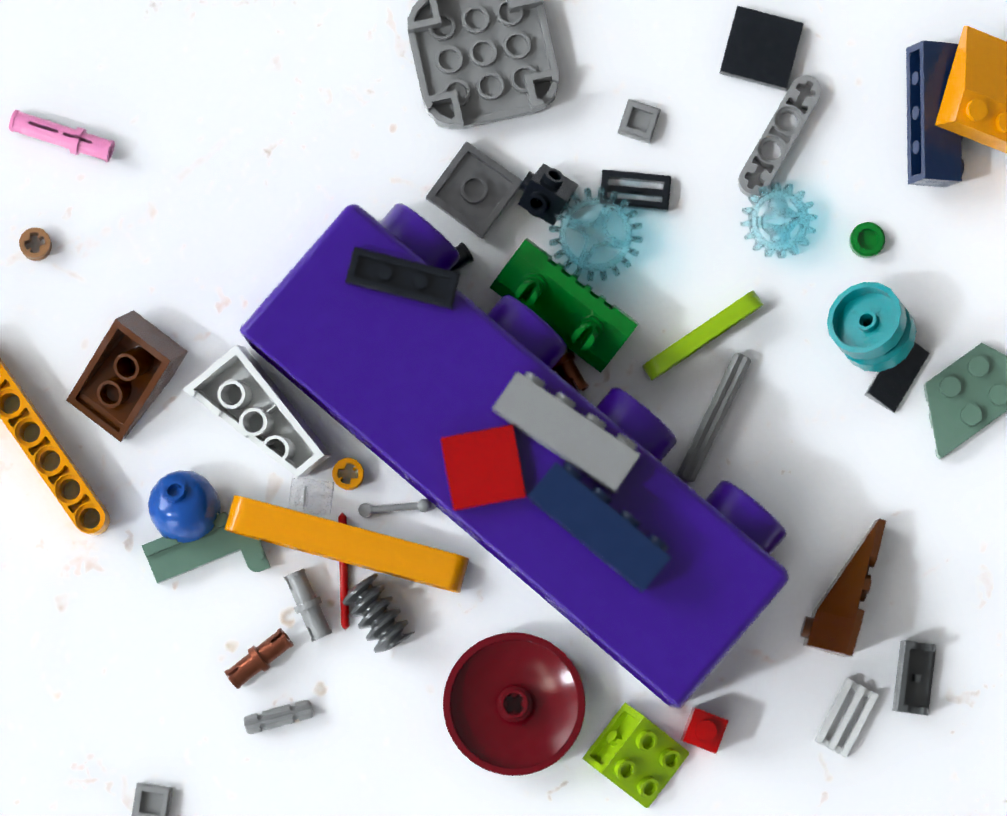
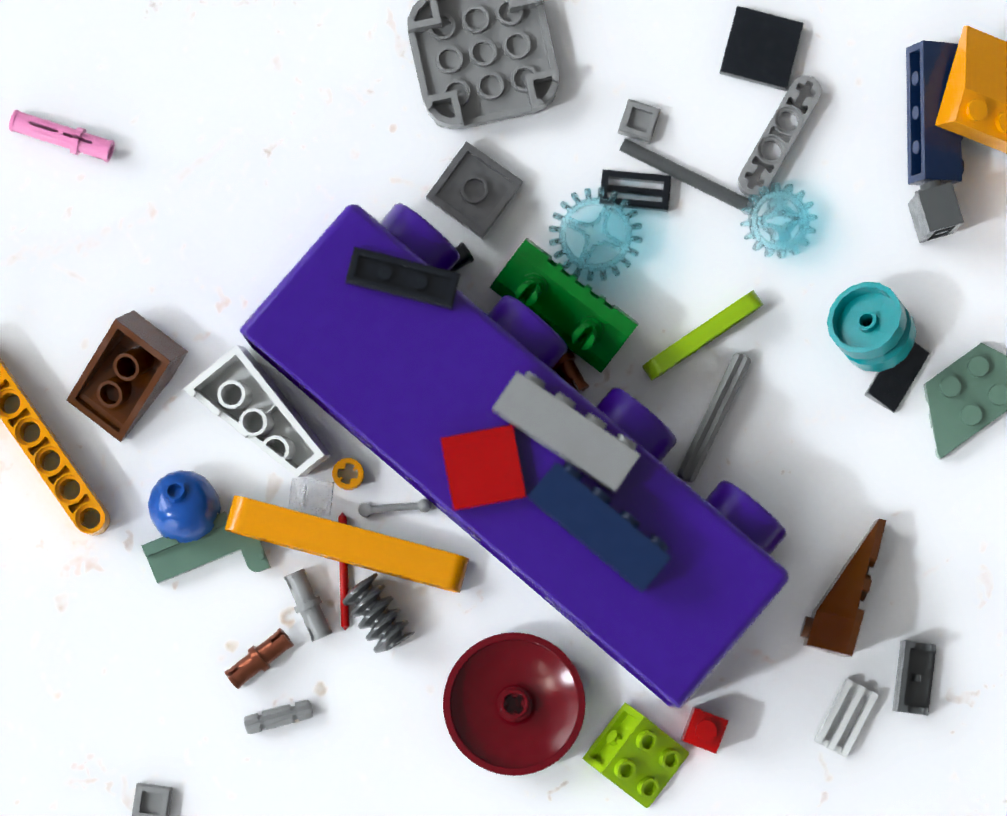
medium nougat bush [19,227,52,261] -> none
black brick [518,163,579,226] -> none
green tile [849,222,885,258] -> none
none -> dark grey bar [619,138,750,212]
none -> dark grey brick [908,180,964,243]

